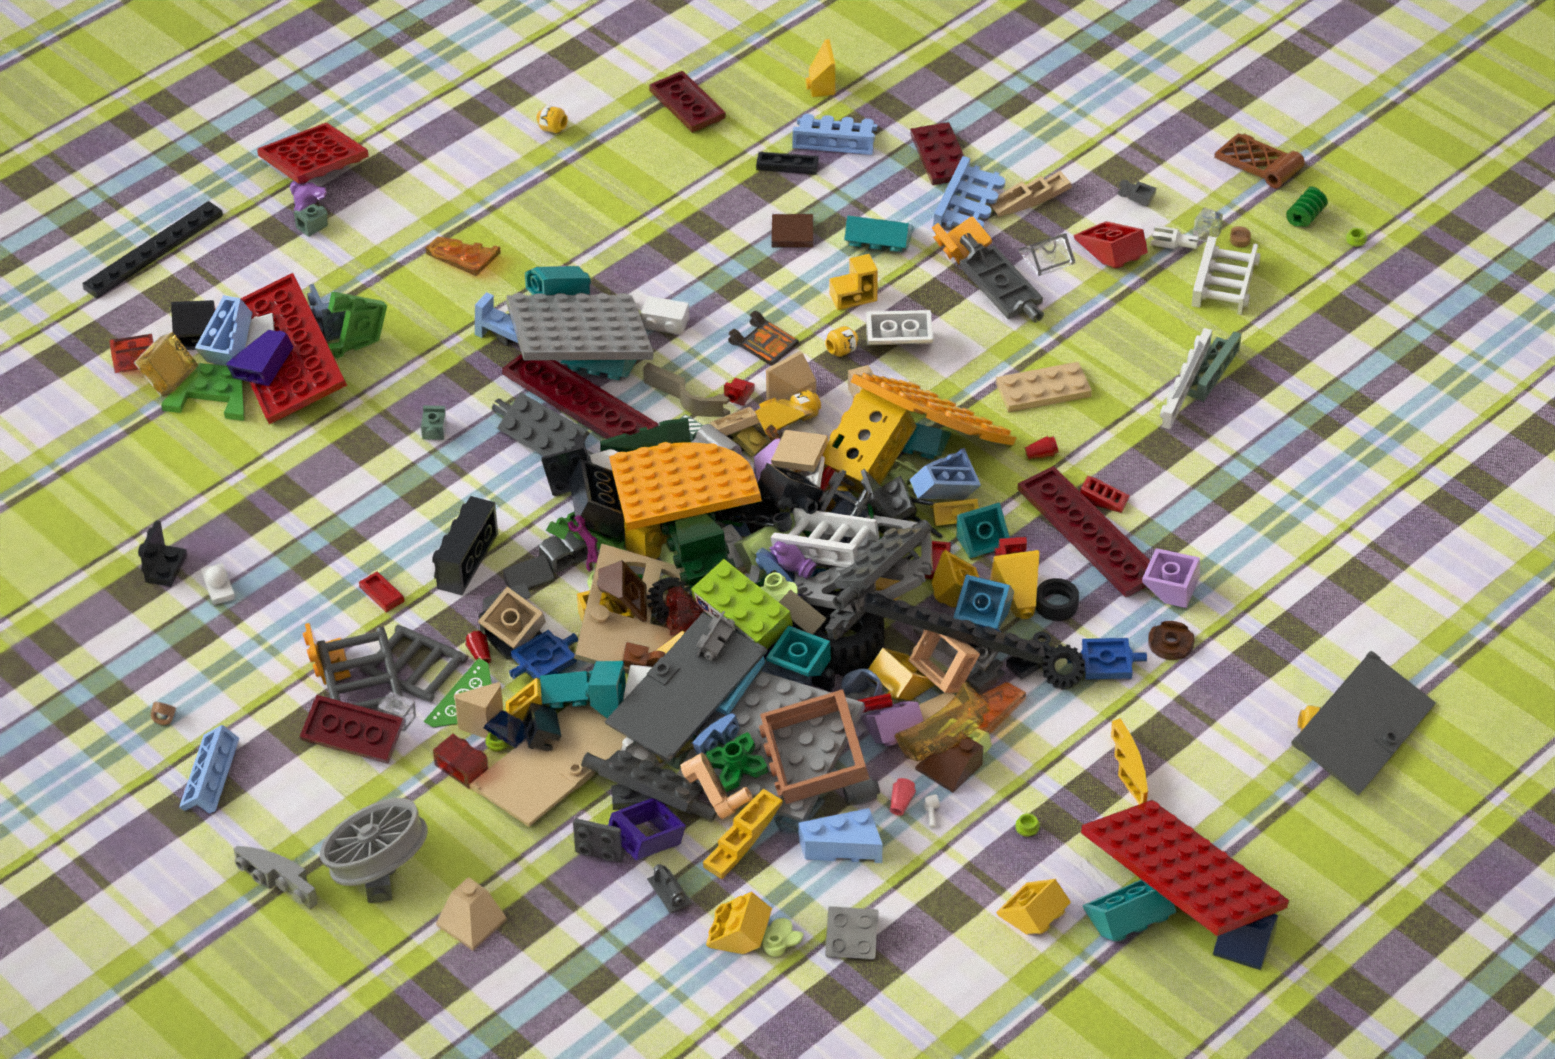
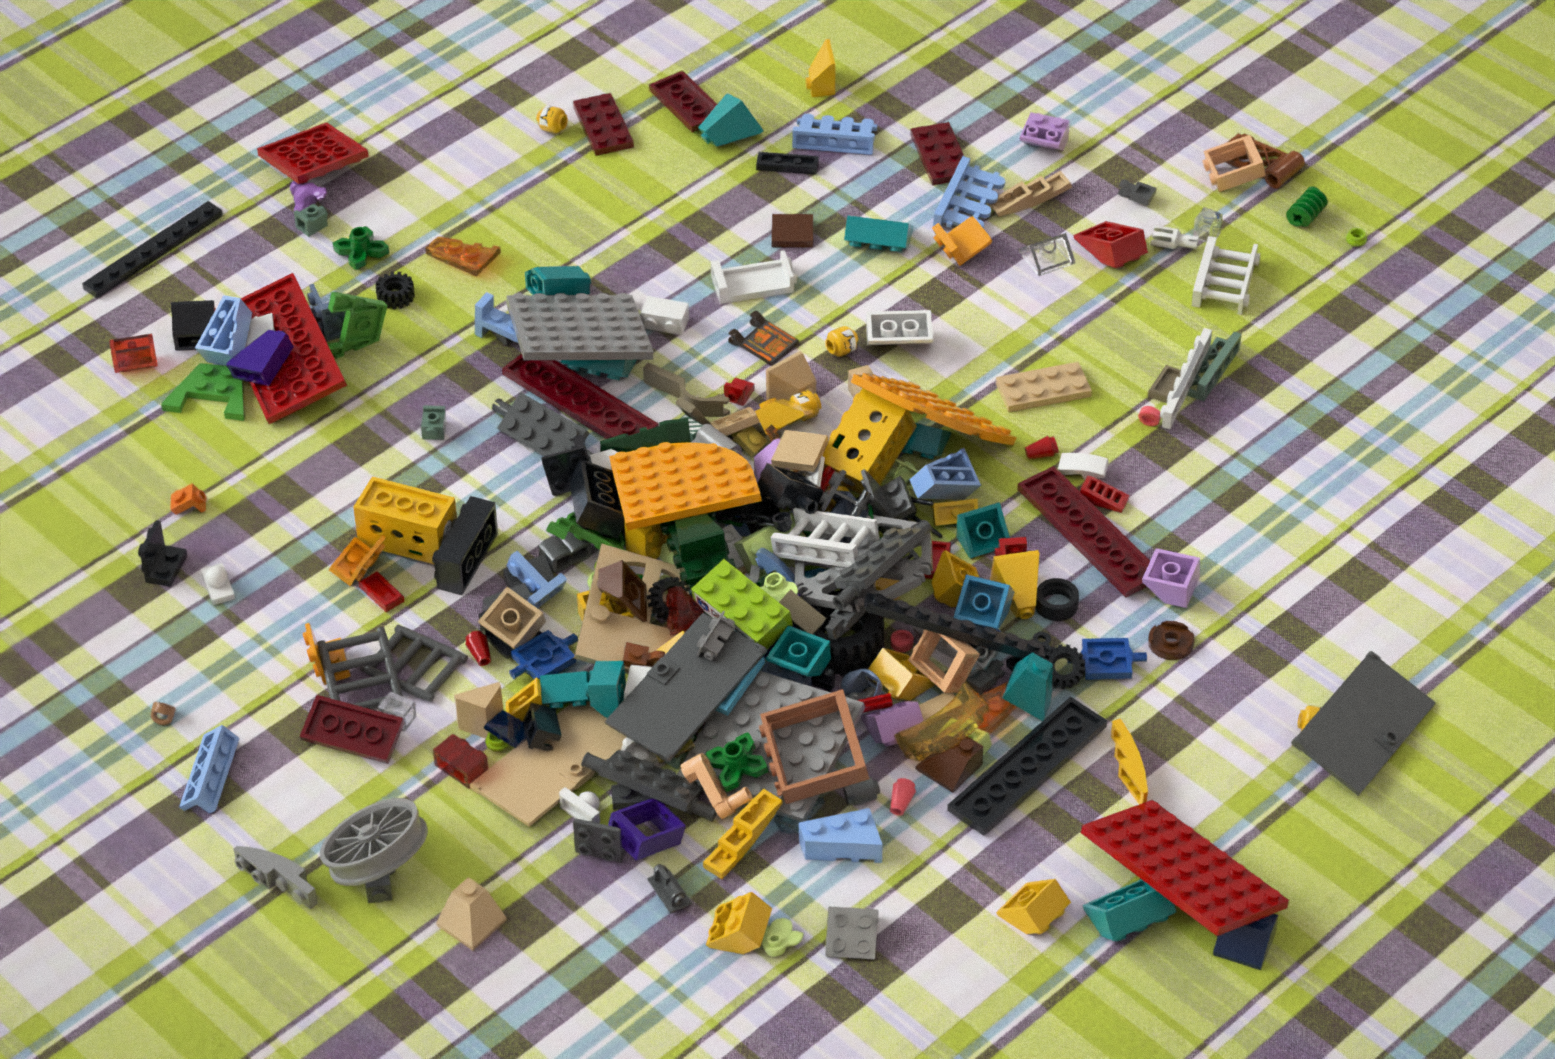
clear yellow piece [134,332,199,396] -> none
bright green sticker [423,658,492,727] -> none
magenta piece [568,515,599,572] -> none
medium blue slope [692,713,740,757] -> none
medium lavender animal [769,541,817,579] -> none
yellow brick [829,254,878,310] -> none
white hand [924,794,940,828] -> none
dark grey plate [959,233,1044,323] -> none
lime plate [1015,813,1040,837] -> none
medium nougat tile [1230,226,1251,247] -> none
none -> orange bracket [170,483,207,515]
none -> light orange bracket [329,535,387,586]
none -> green plant [332,226,389,270]
none -> yellow piece [353,476,457,564]
none -> black tyre [375,272,415,309]
none -> light blue bracket [506,551,567,608]
none -> white tile [559,787,600,824]
none -> dark red plate [573,93,634,156]
none -> dark tan tile [675,397,710,425]
none -> teal slope [698,93,764,147]
none -> white panel [711,250,797,304]
none -> coral tile [891,630,914,652]
none -> black plate [947,697,1107,836]
none -> teal slope [1002,652,1053,721]
none -> lavender slope [1019,112,1070,151]
none -> white slope [1058,453,1109,480]
none -> coral tile [1138,406,1161,426]
none -> dark tan tile [1148,365,1181,403]
none -> light nougat window [1202,135,1266,192]

